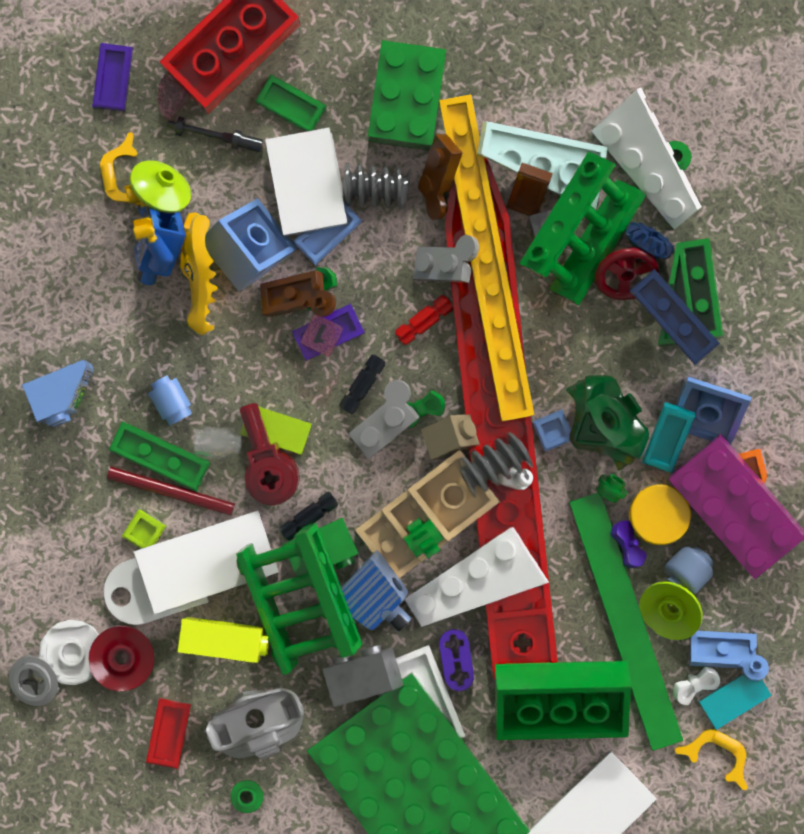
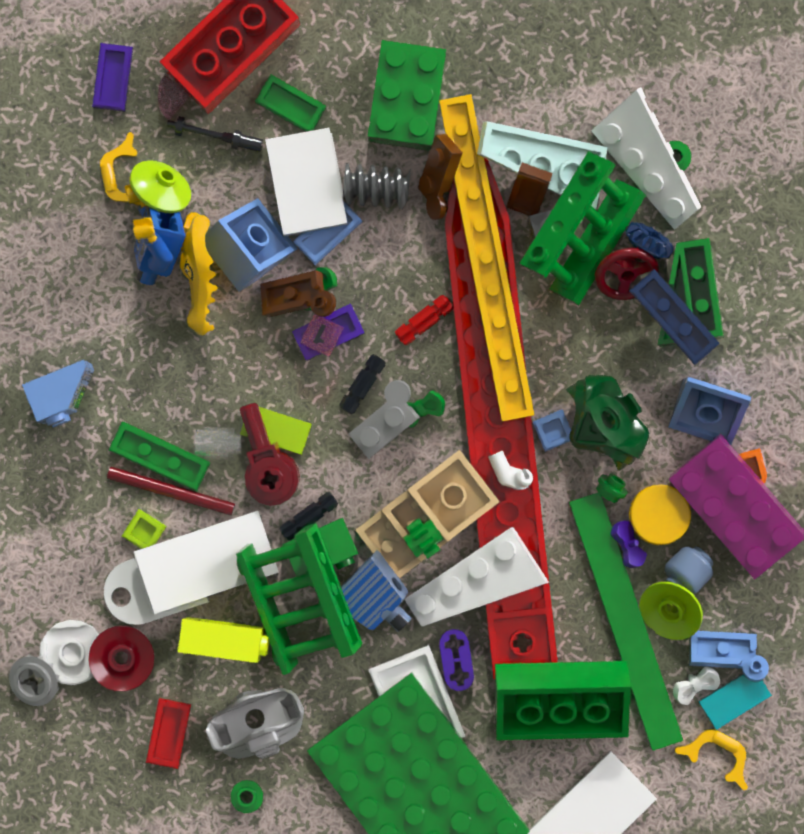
medium blue brick [148,375,192,426] -> none
flat silver brick [322,645,404,707] -> none
light grey hinge [413,235,479,283] -> none
dark tan brick [421,414,480,460] -> none
dark grey piece [459,432,533,498] -> none
teal tile [641,402,696,474] -> none

